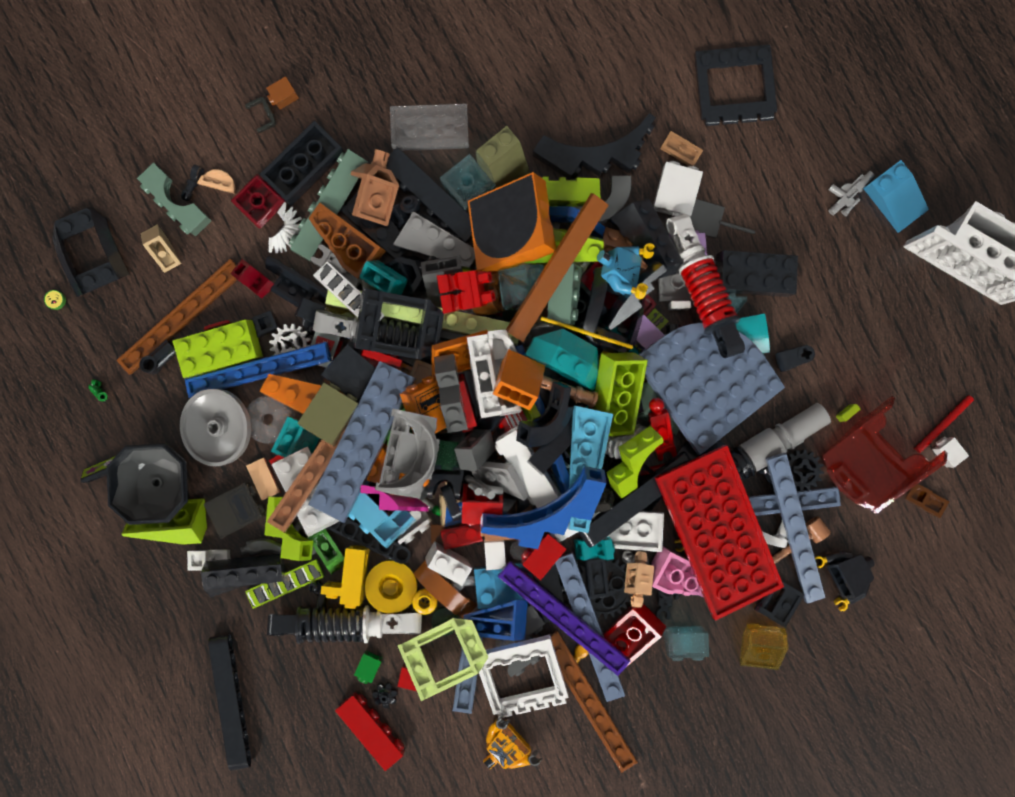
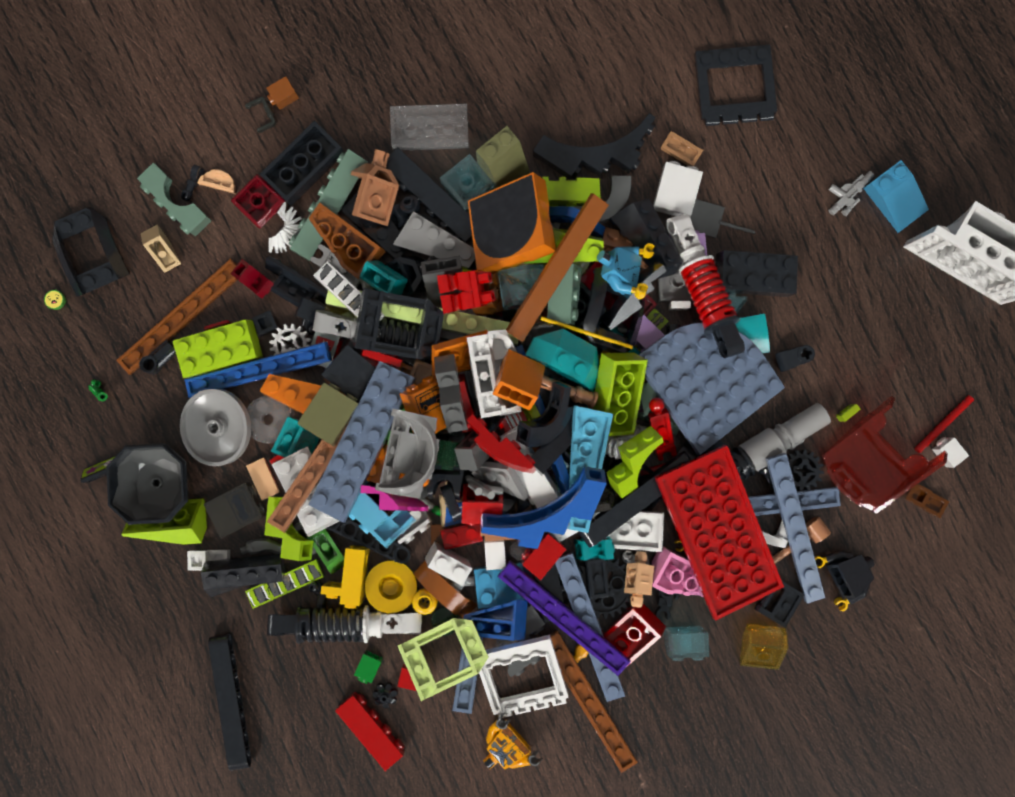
none -> red slope [467,414,536,474]

